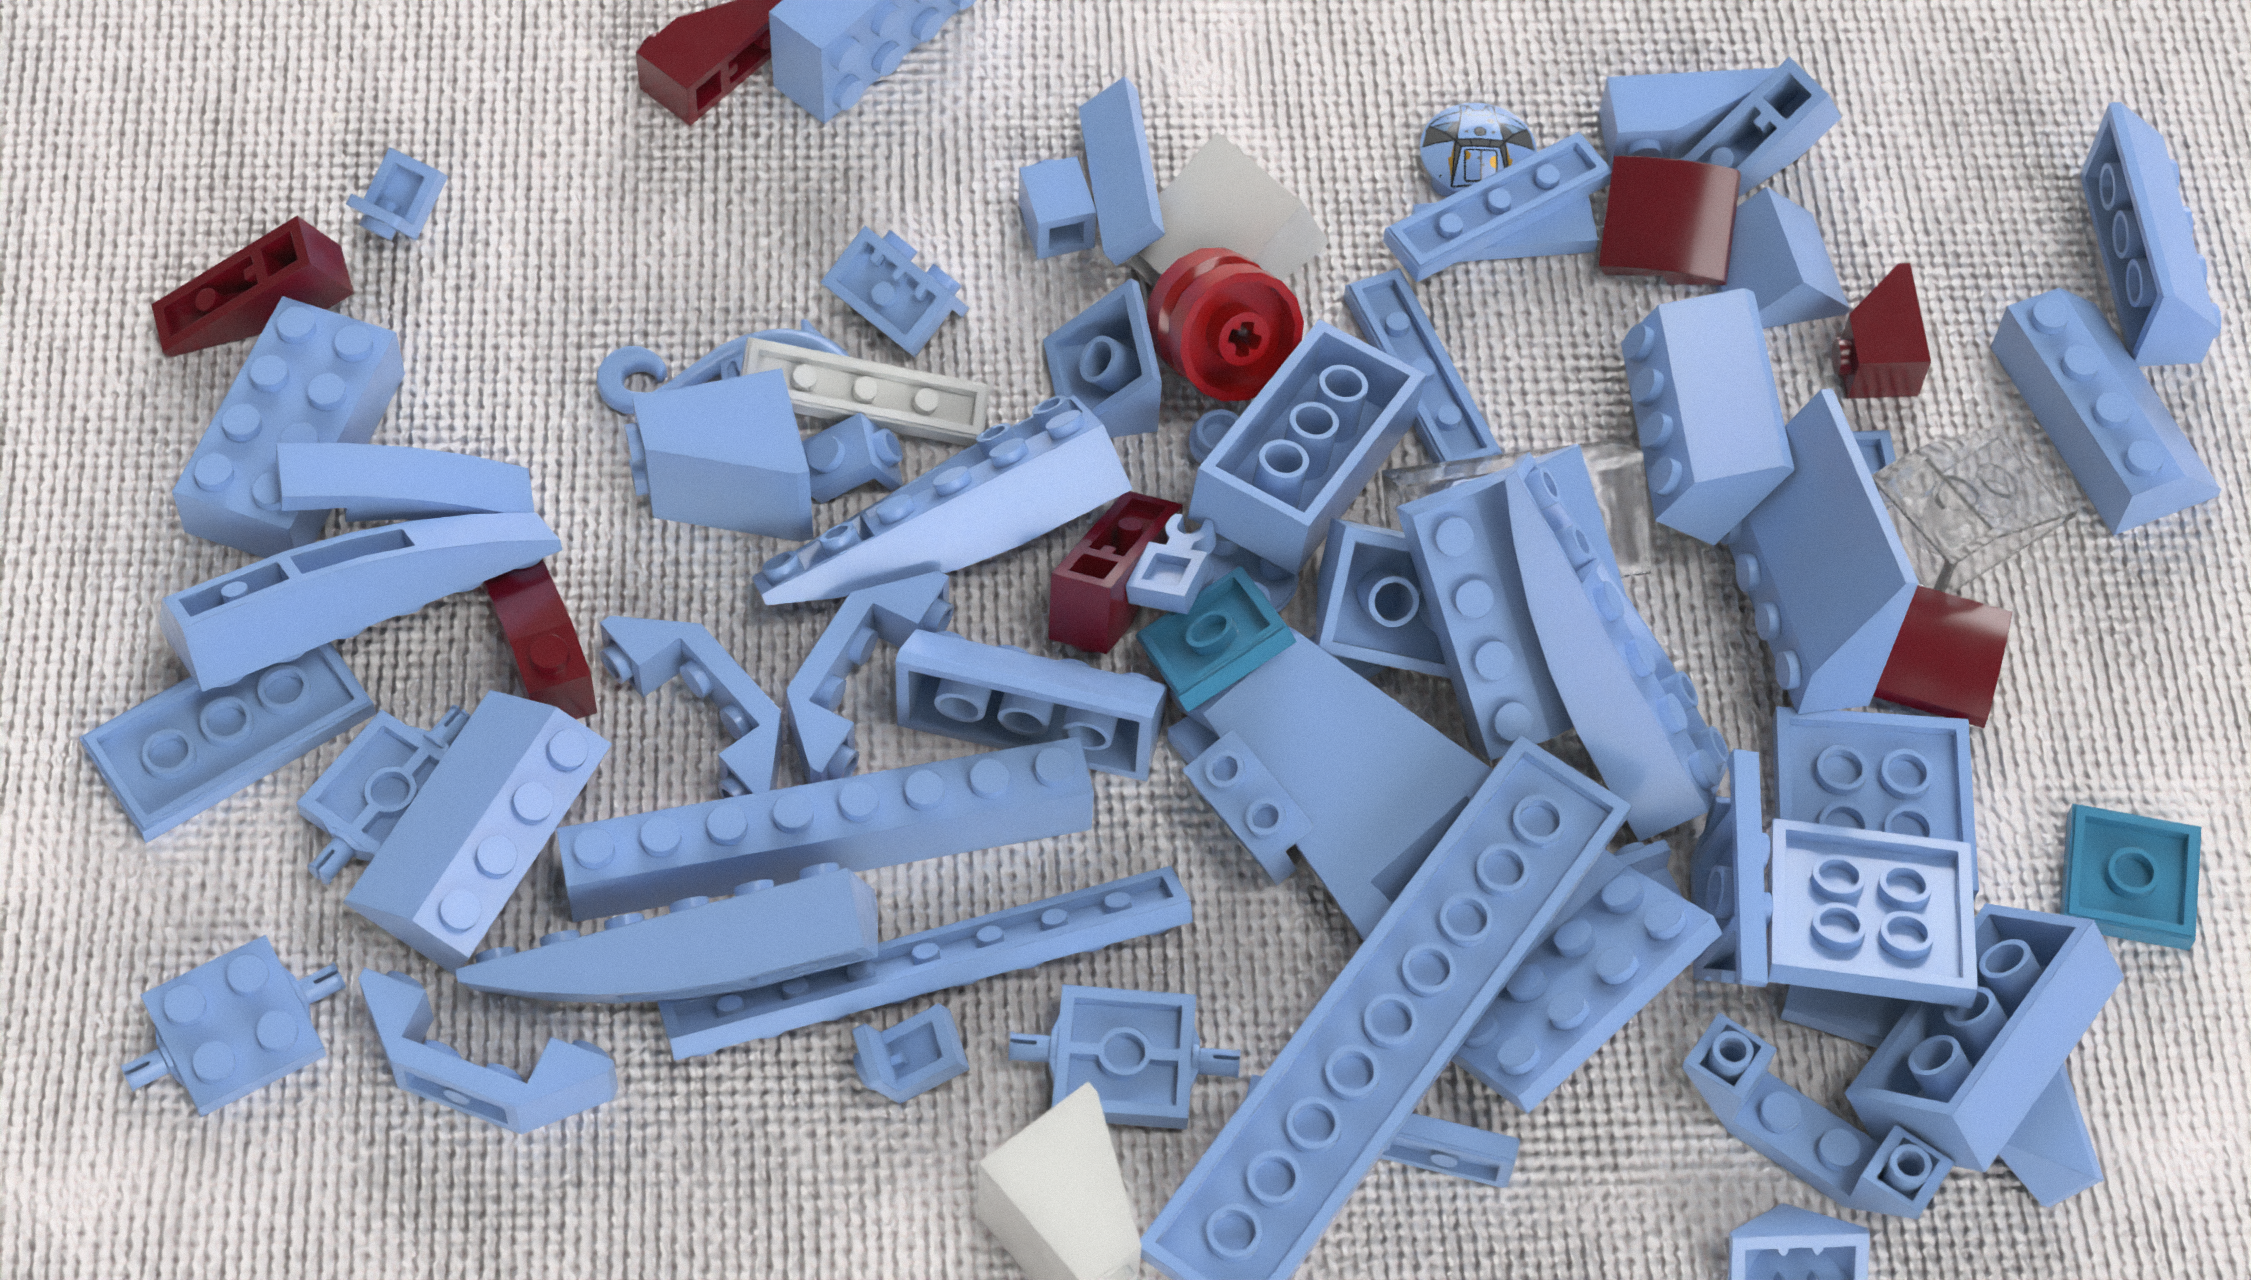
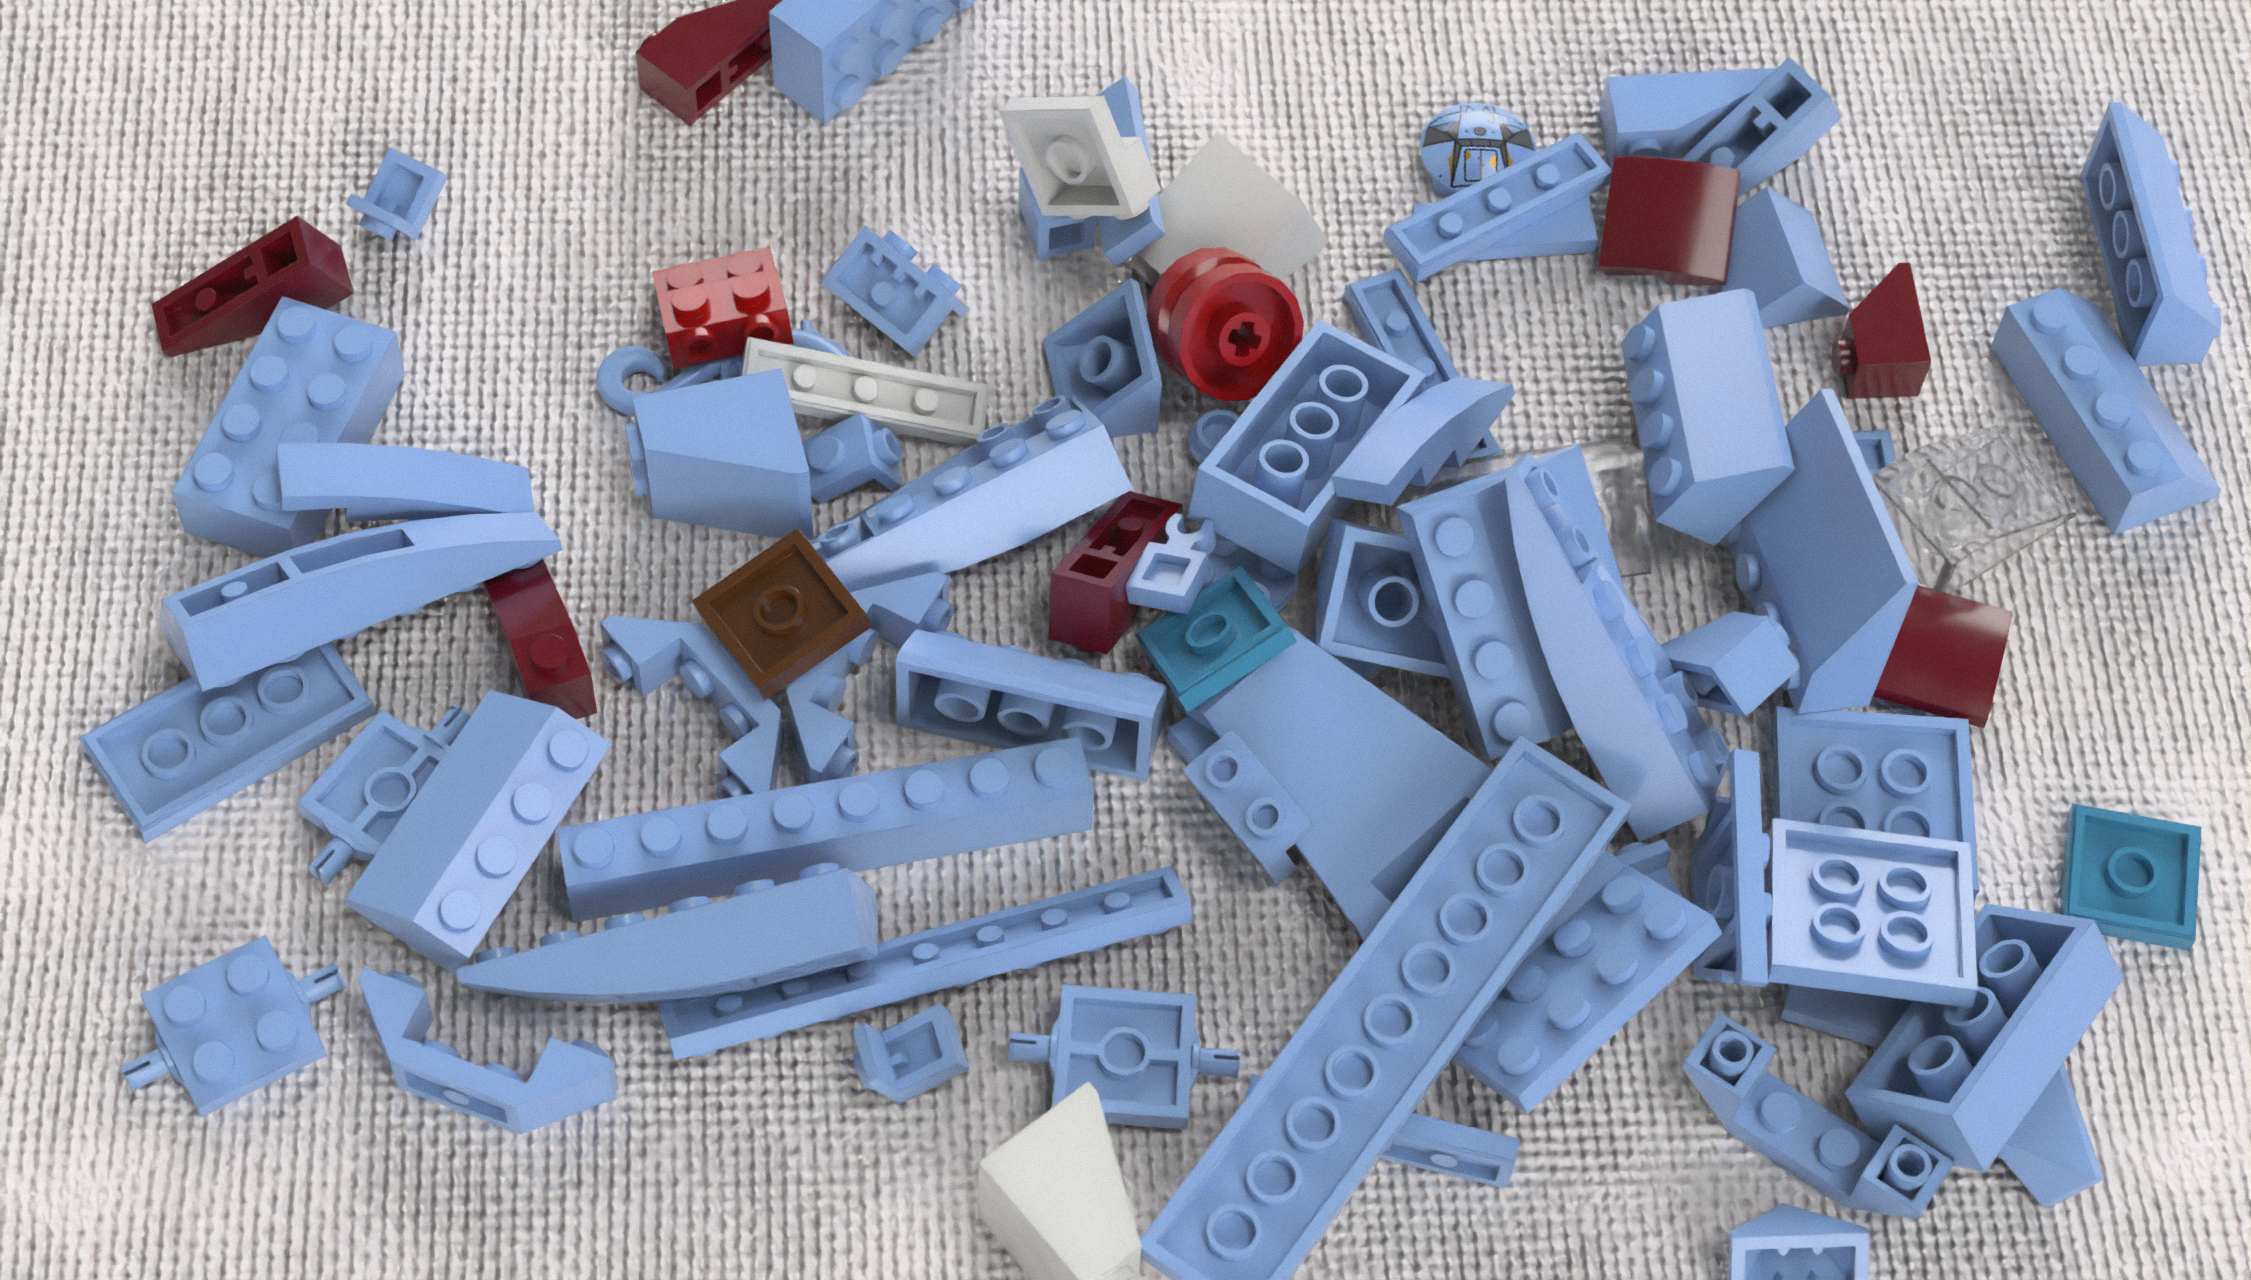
none -> plate [652,247,794,369]
none -> reddish brown plate [692,528,872,701]
none -> white plate [999,96,1161,220]
none -> light blue slope [1331,376,1515,505]
none -> light blue slope [1661,611,1801,717]

